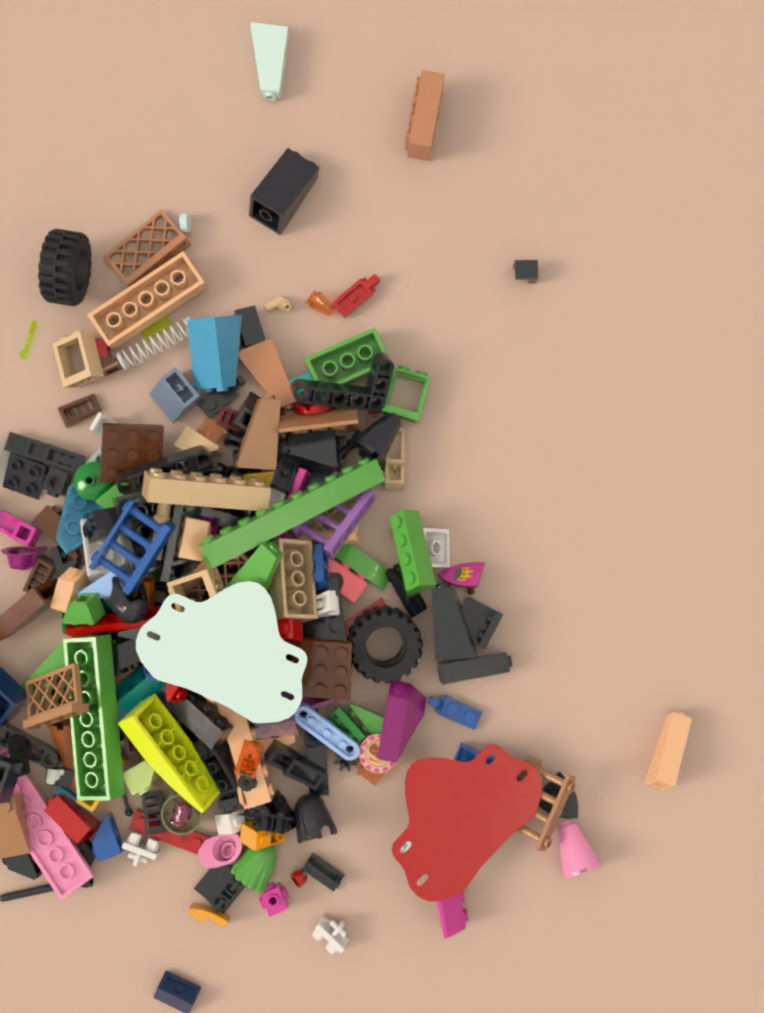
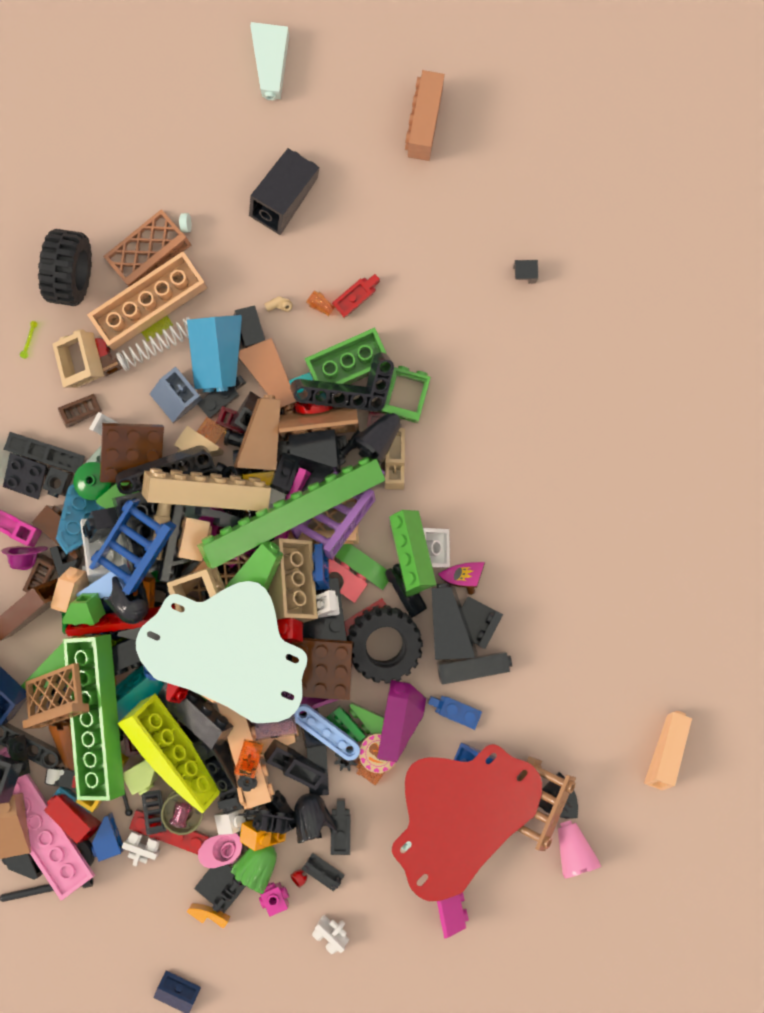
none -> black hinge [331,798,351,855]

